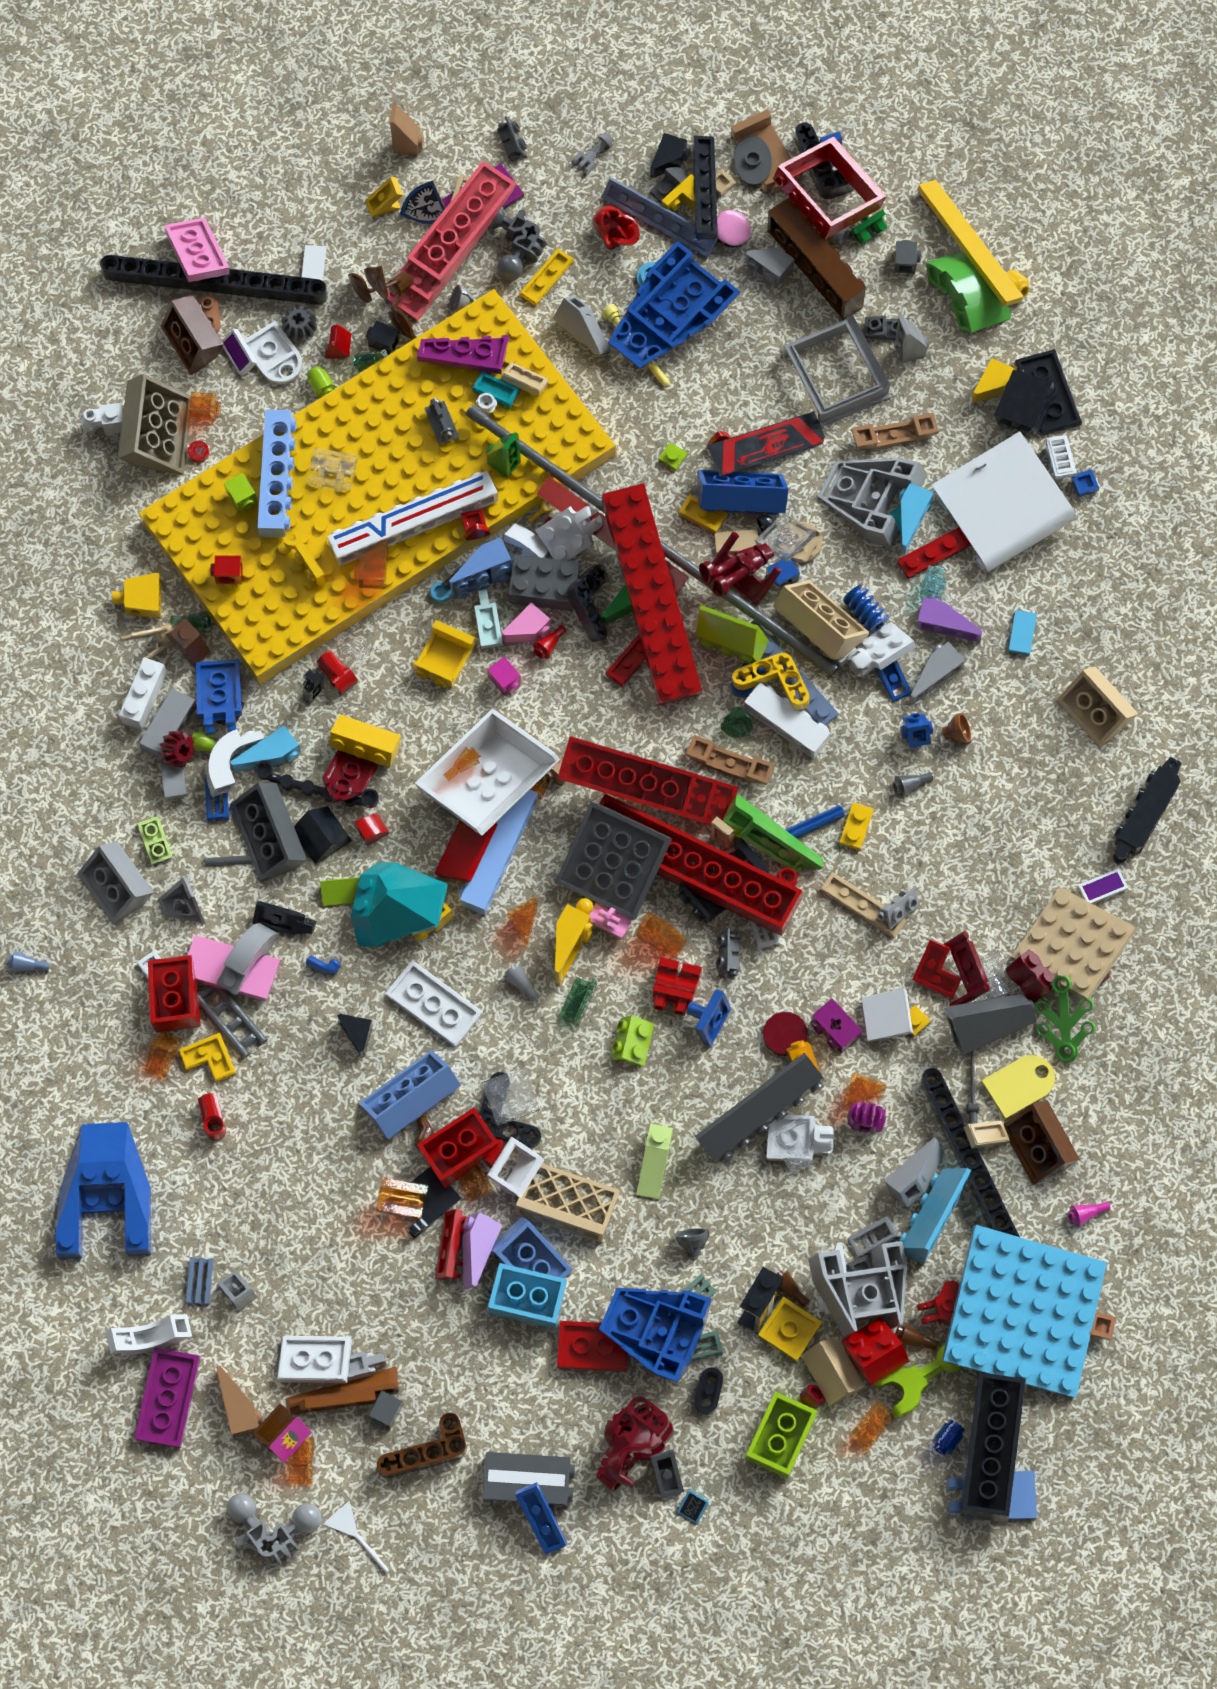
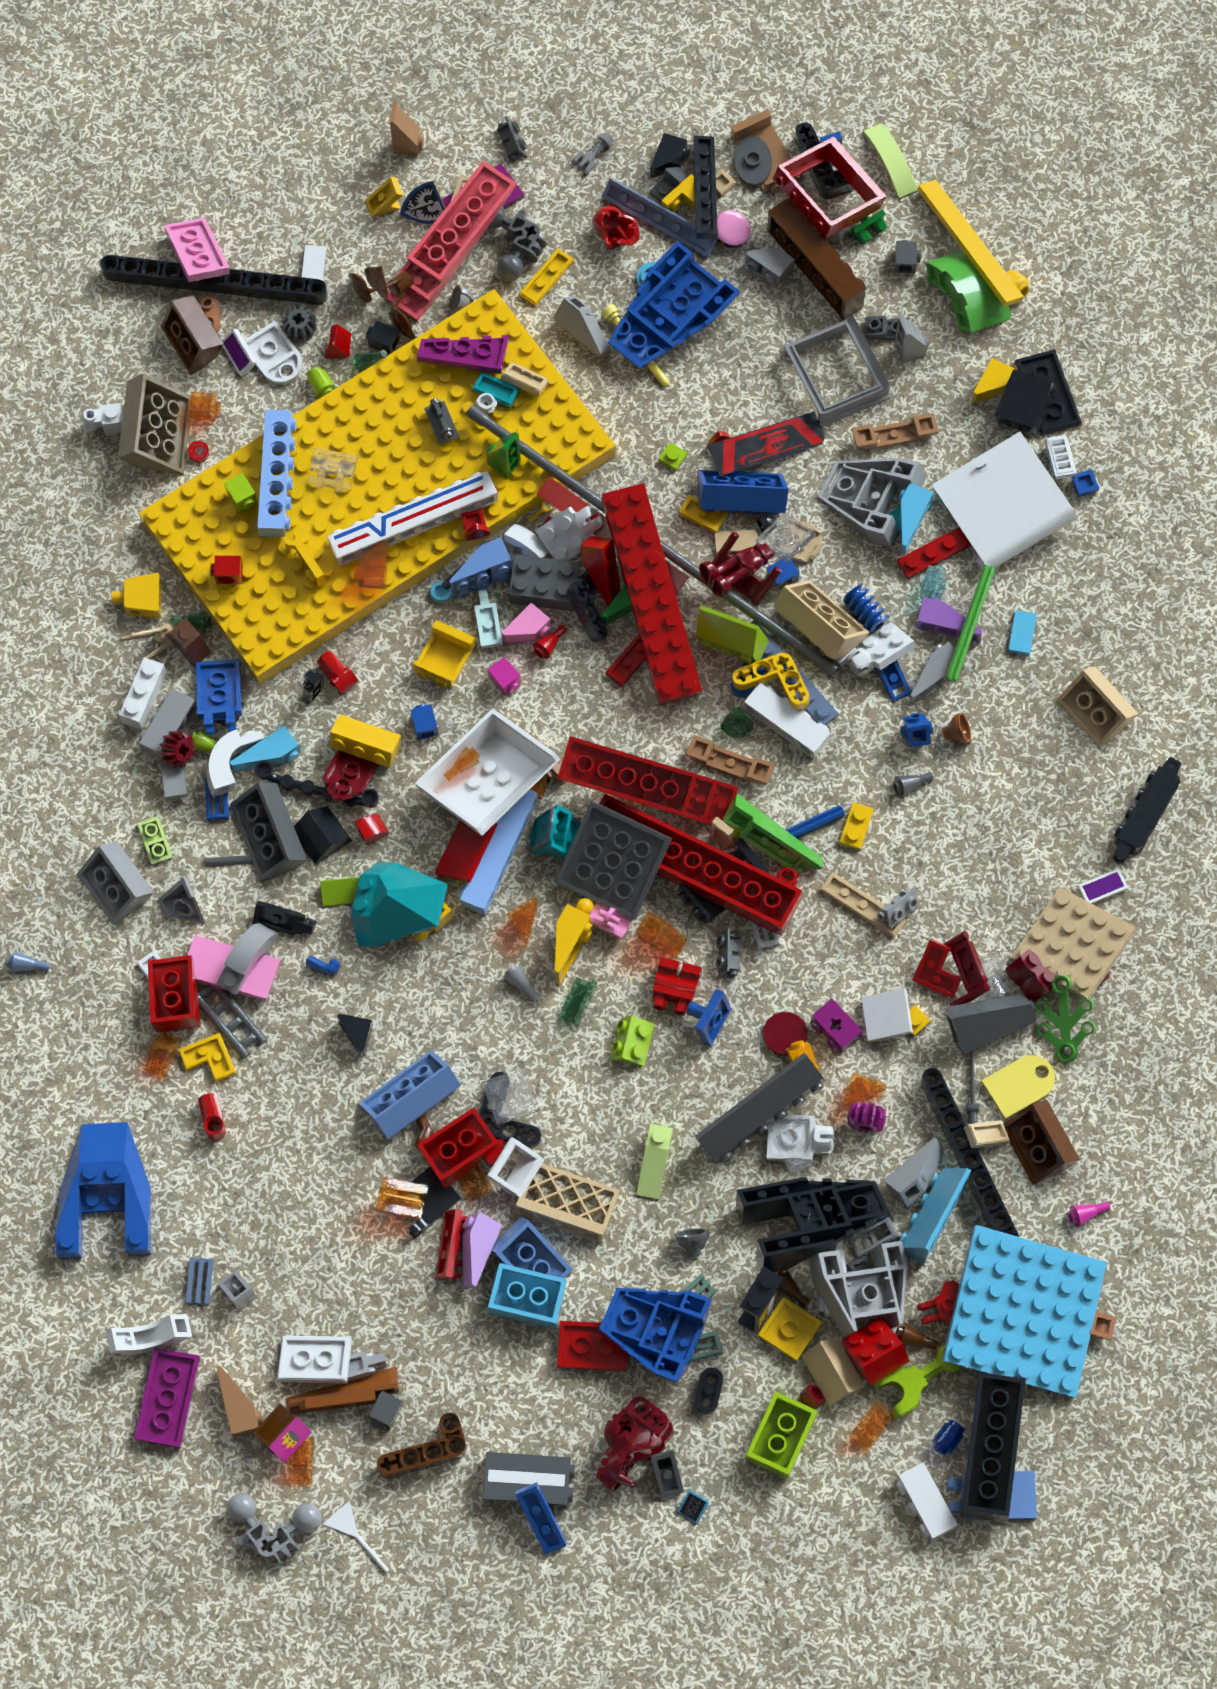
white tile [385,960,483,1048] -> none
none -> blue brick [410,704,439,740]
none -> teal piece [530,804,580,861]
none -> red slope [580,535,621,606]
none -> black wedge [736,1177,890,1273]
none -> yellowish green slope [863,124,917,199]
none -> white brick [896,1462,958,1541]
none -> bright green axle [946,565,995,683]

